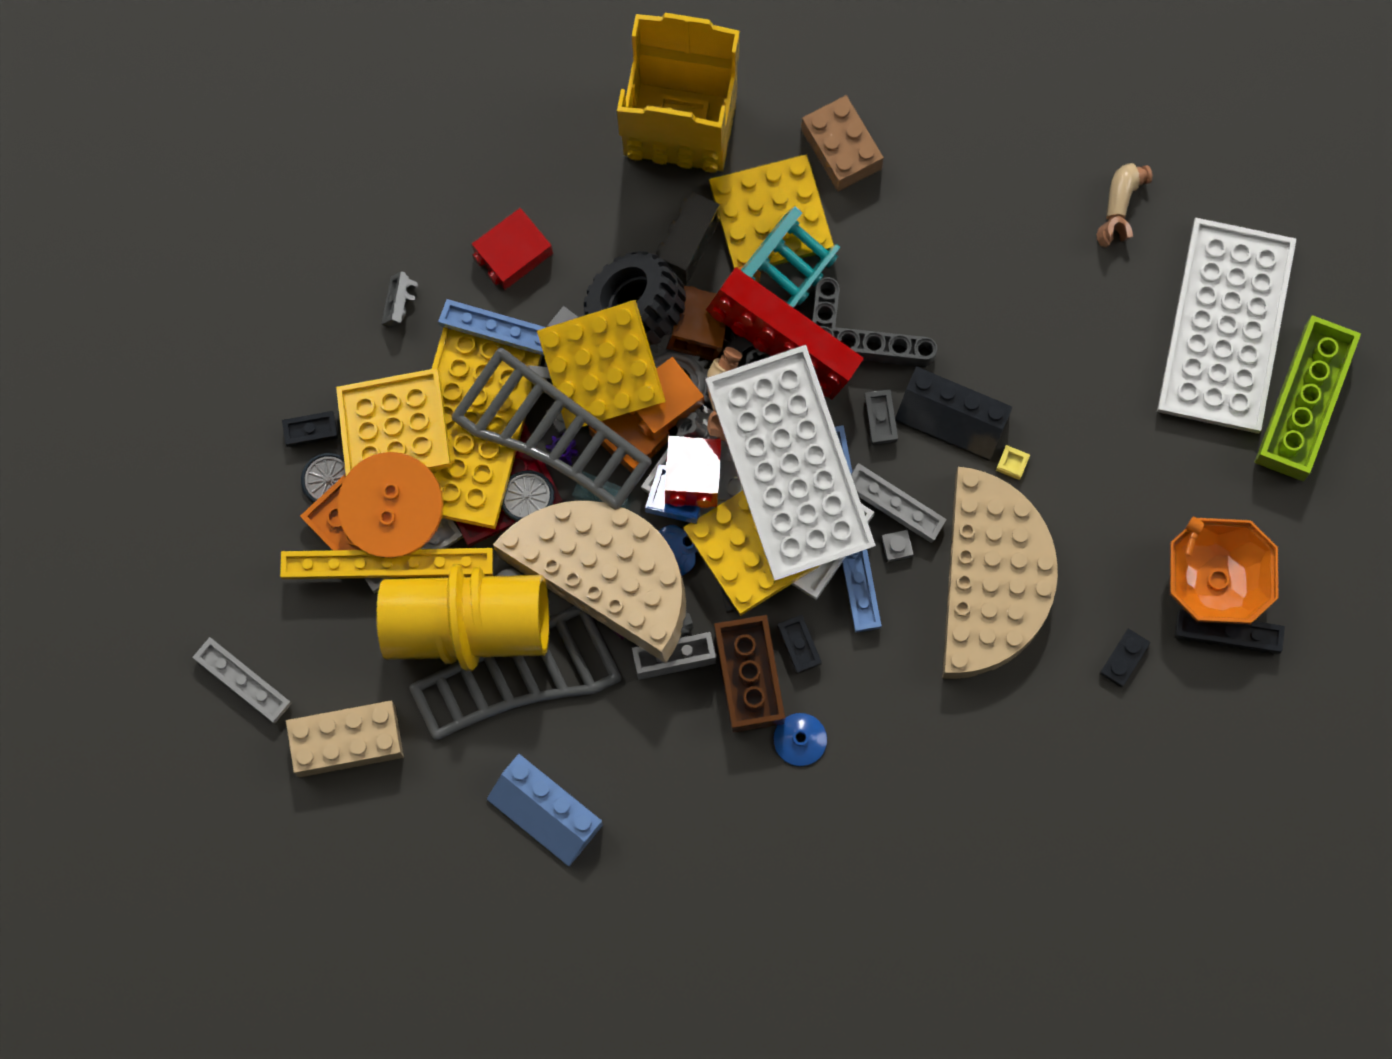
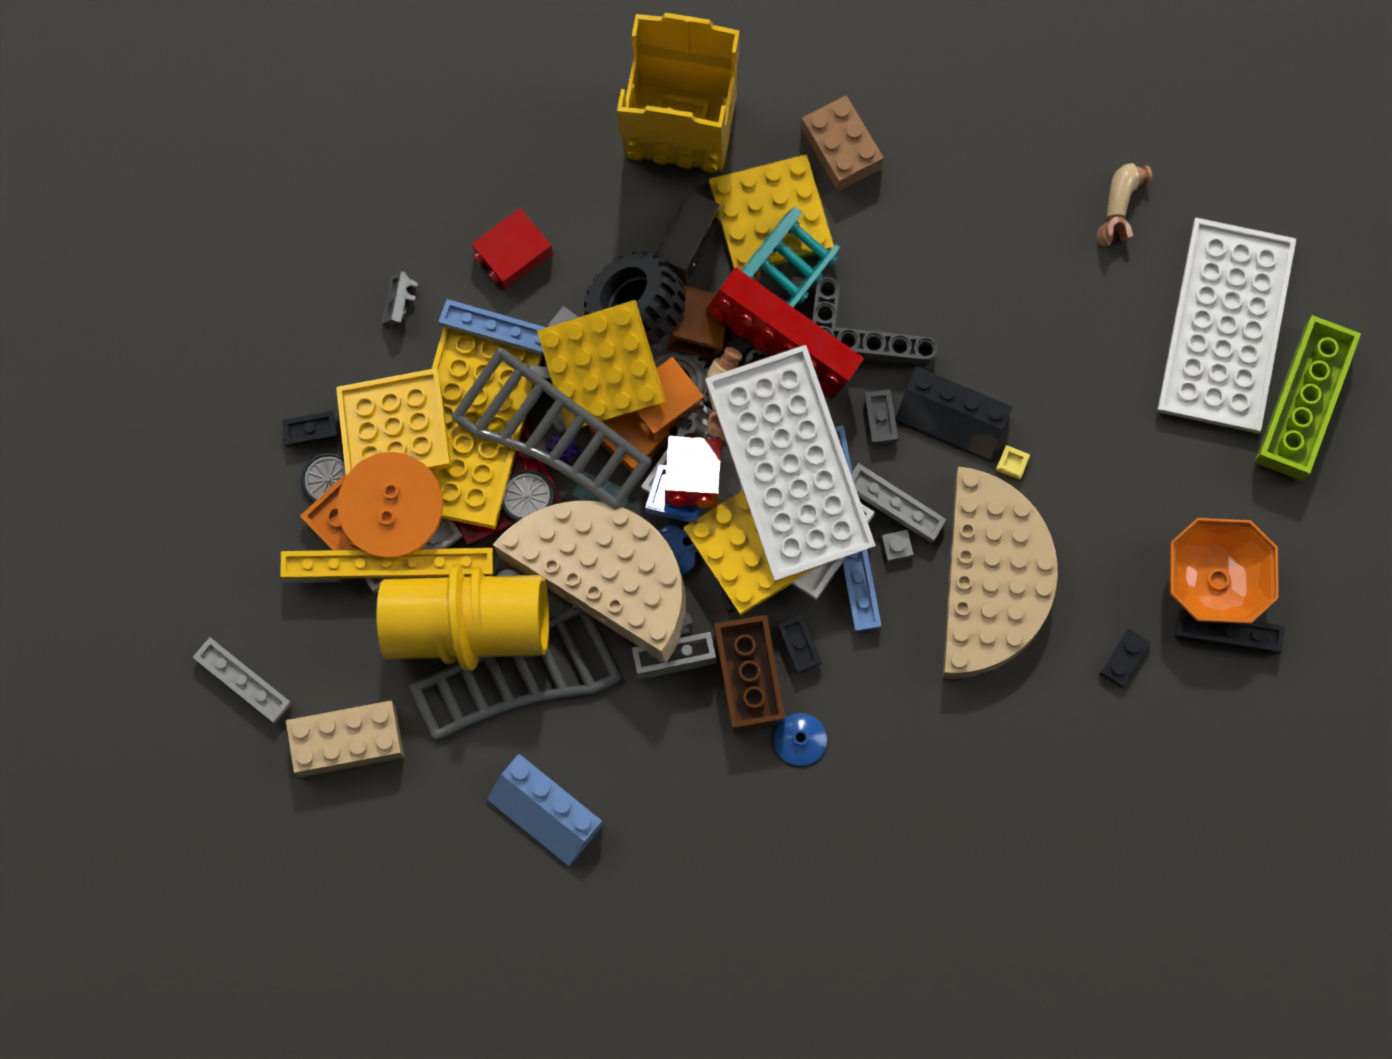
orange hand [1185,516,1204,556] -> none

